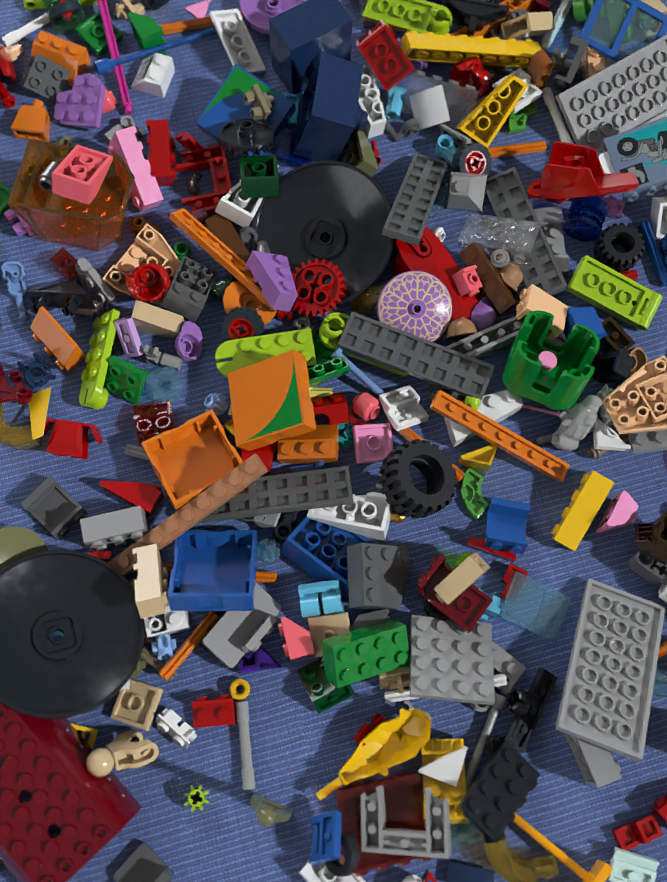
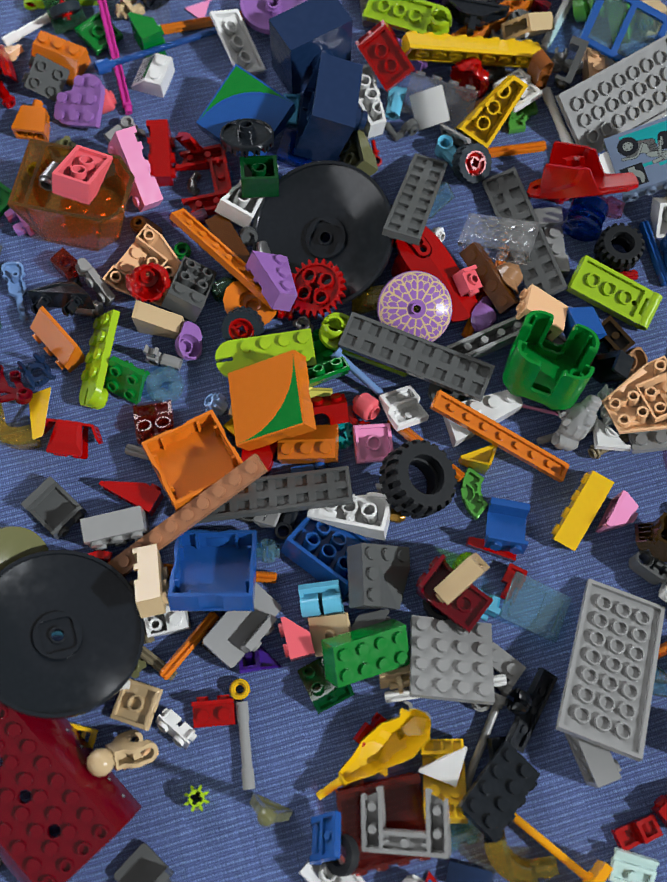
lavender panel [114,315,144,358] -> none
light blue gear [151,634,177,660] -> none
dark tan hips [243,84,275,122] -> none
medium nougat piece [442,317,478,340] -> none
light grey slope [447,172,487,211] -> none
lime hinge [465,396,481,410] -> none
light grey plate [491,249,509,268] -> none
bright pink tile [536,351,557,371] -> none

